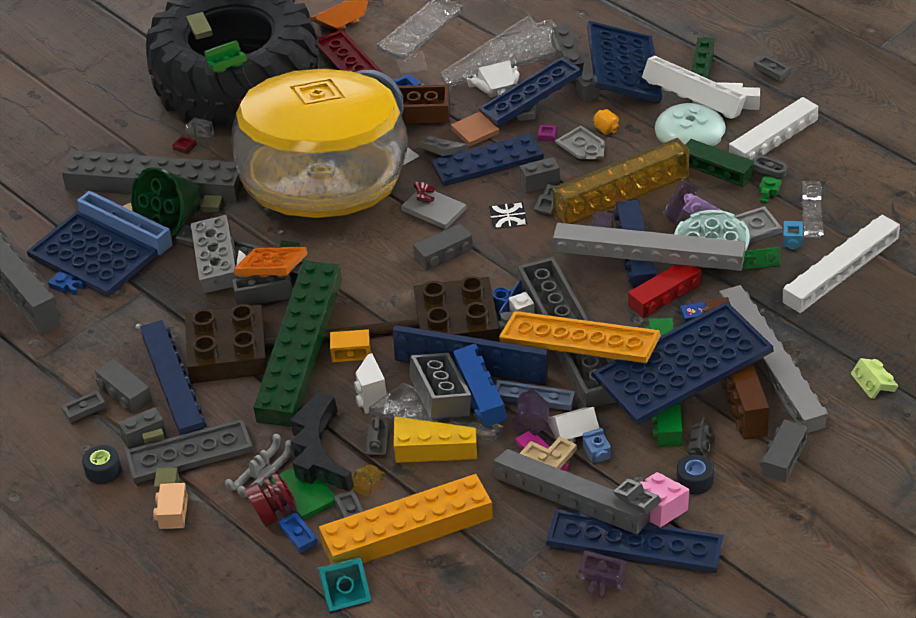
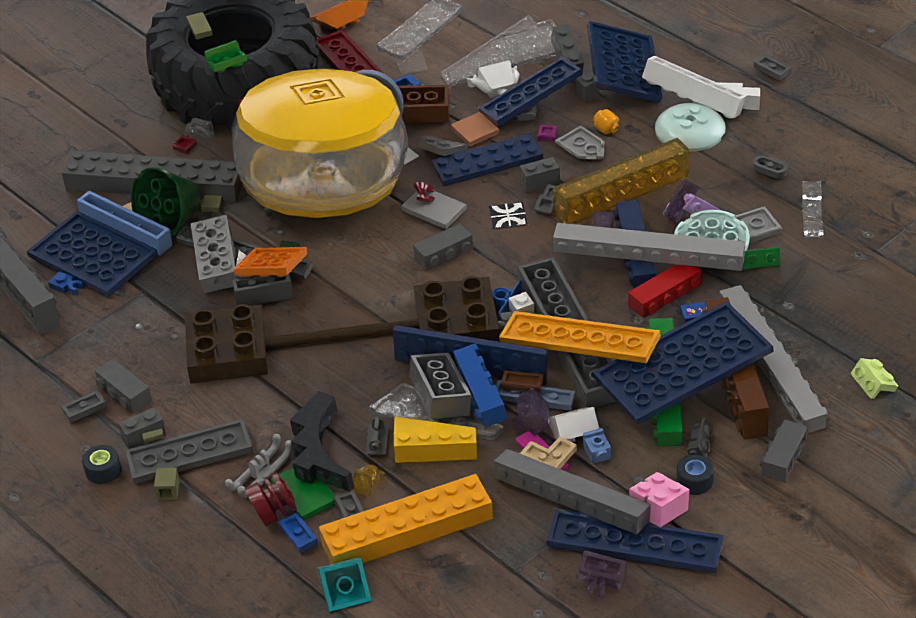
dark blue brick [140,320,207,436] -> none
light nougat brick [153,483,188,529] -> none
dark green brick [253,260,342,427] -> none
light orange brick [330,329,371,362] -> none
white slope [354,353,388,414] -> none
dark grey slope [613,479,661,514] -> none
dark green brick [680,139,754,187] -> none
dark green brick [691,37,714,79] -> none
white brick [729,97,818,161] -> none
green plate [758,176,781,203] -> none
white brick [783,215,900,313] -> none
dark azure brick [783,221,803,250] -> none
none -> reddish brown tile [501,370,544,393]

